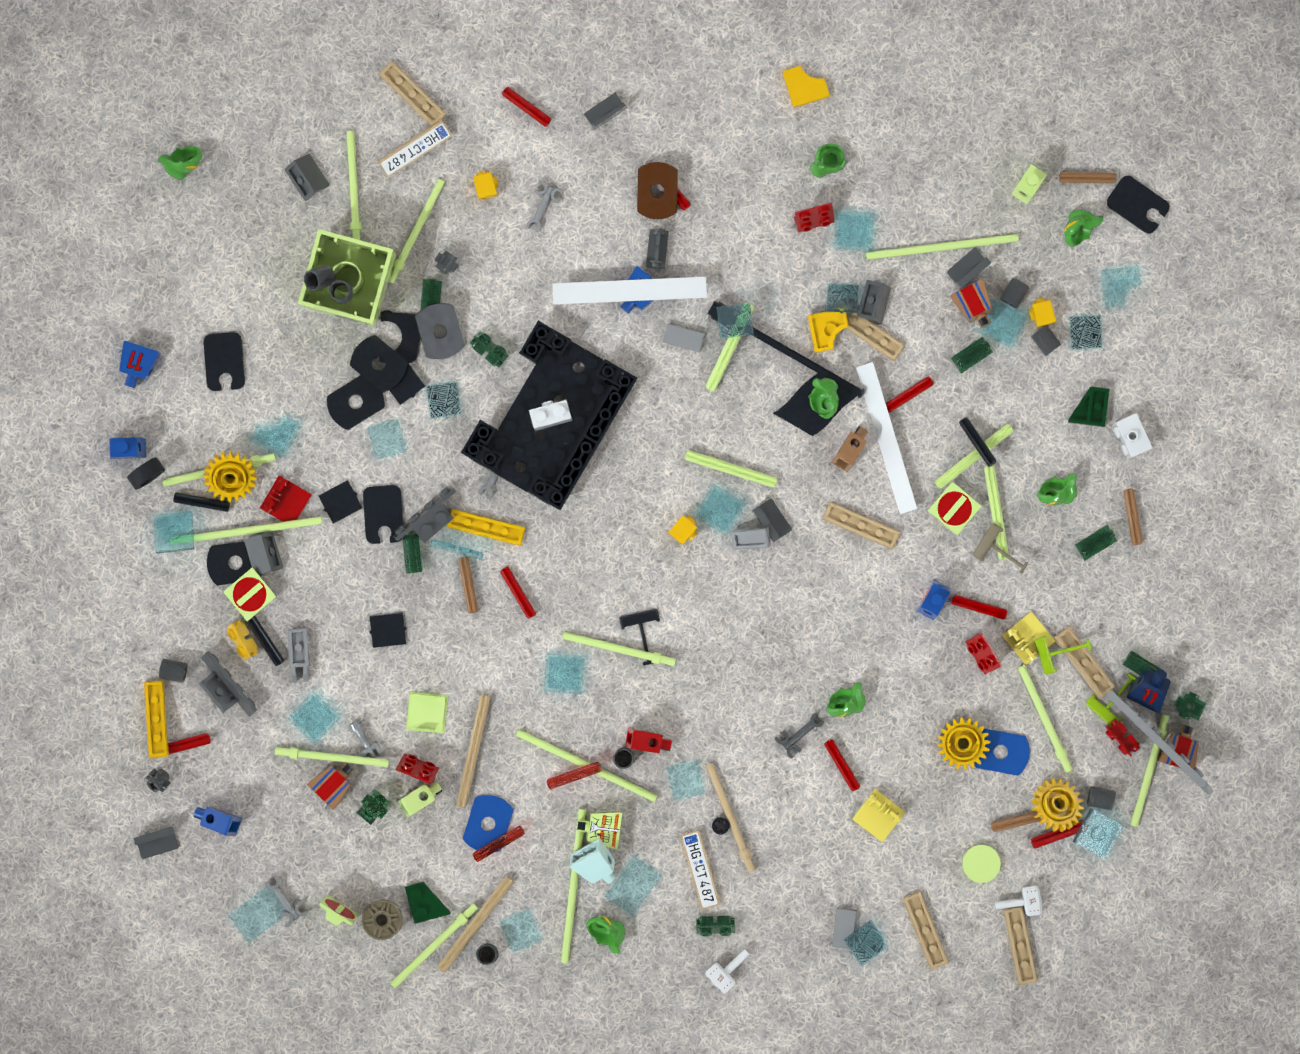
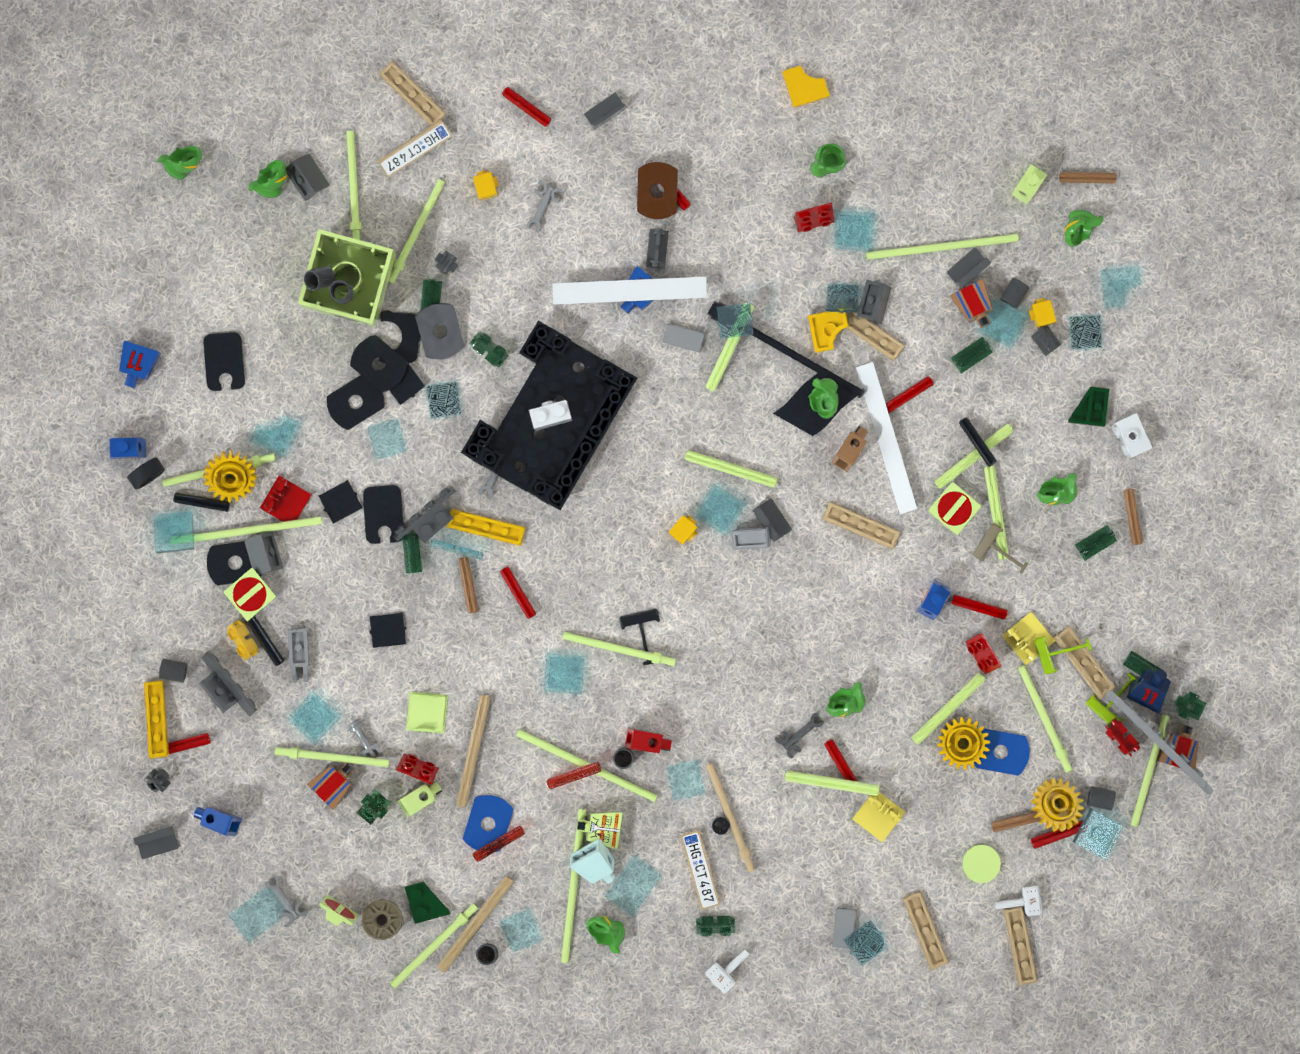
black piece [1107,176,1170,234] -> none
none -> bright green hair [248,160,287,198]
none -> yellowish green axle [785,770,880,796]
none -> yellowish green axle [912,673,986,744]

